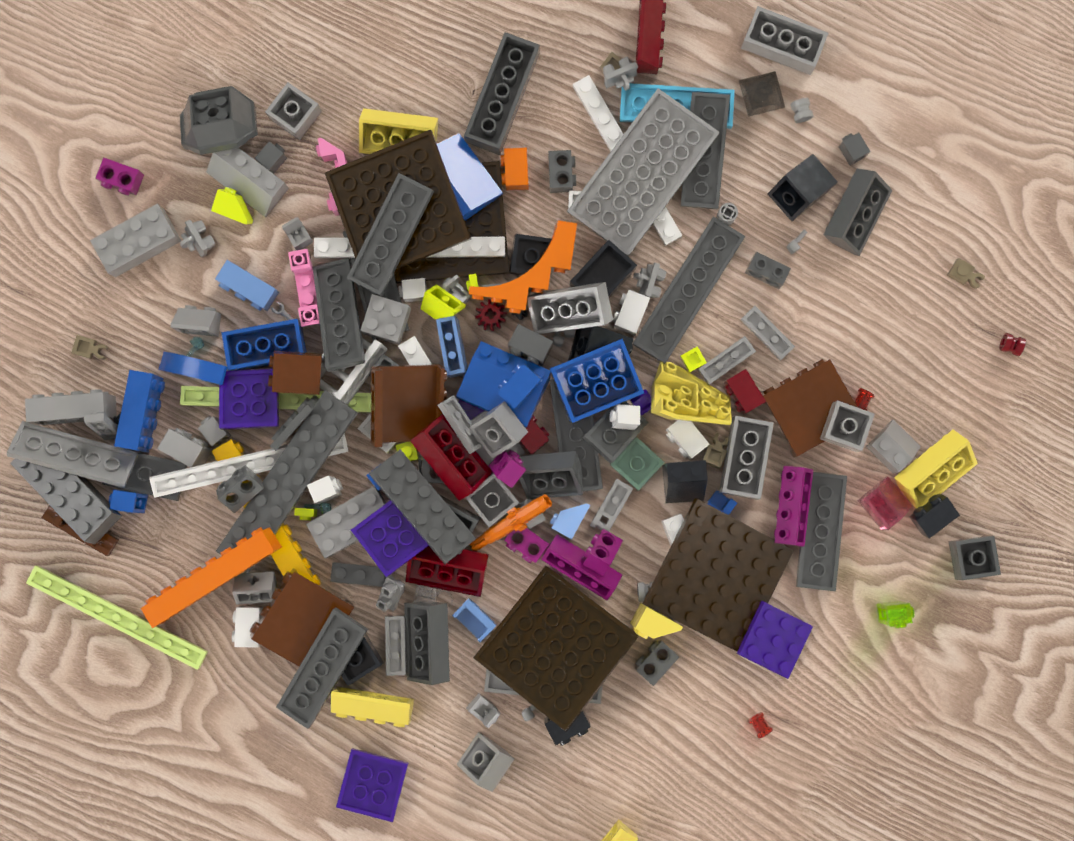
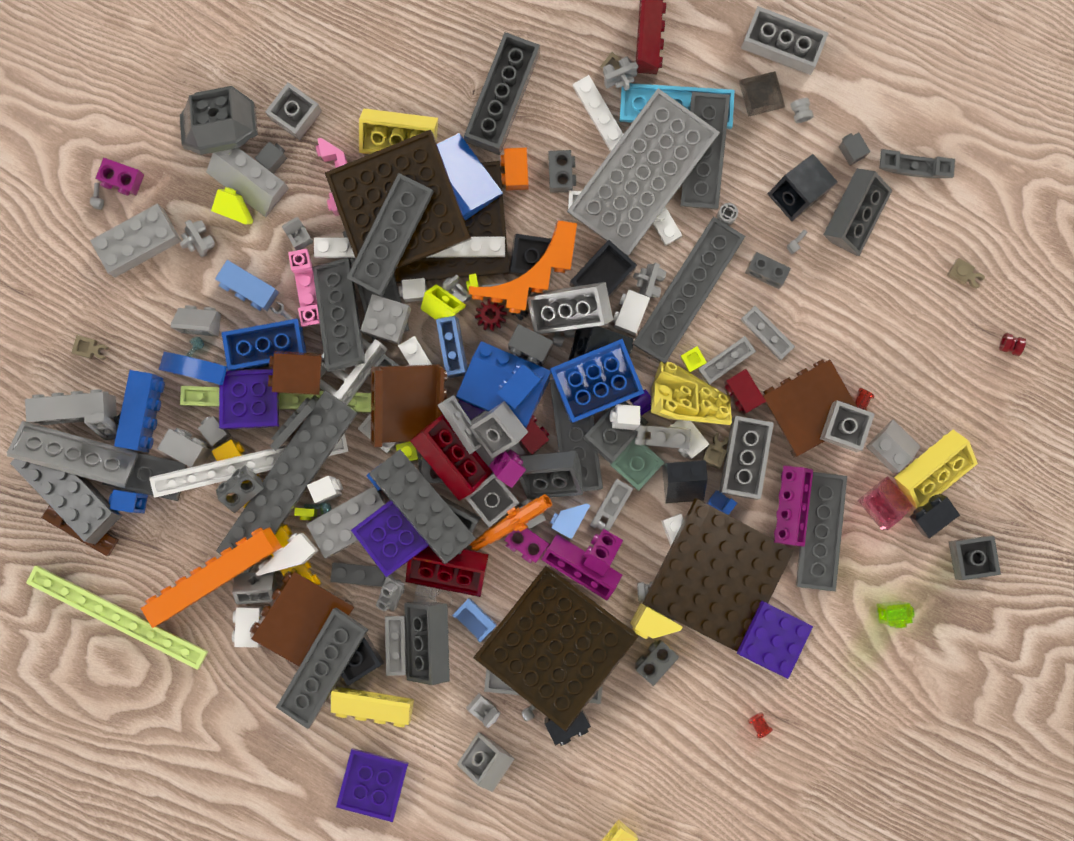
none -> light grey hand [90,182,104,210]
none -> white slope [256,533,319,576]
none -> light grey plate [635,425,691,449]
none -> dark grey slope [879,149,955,178]

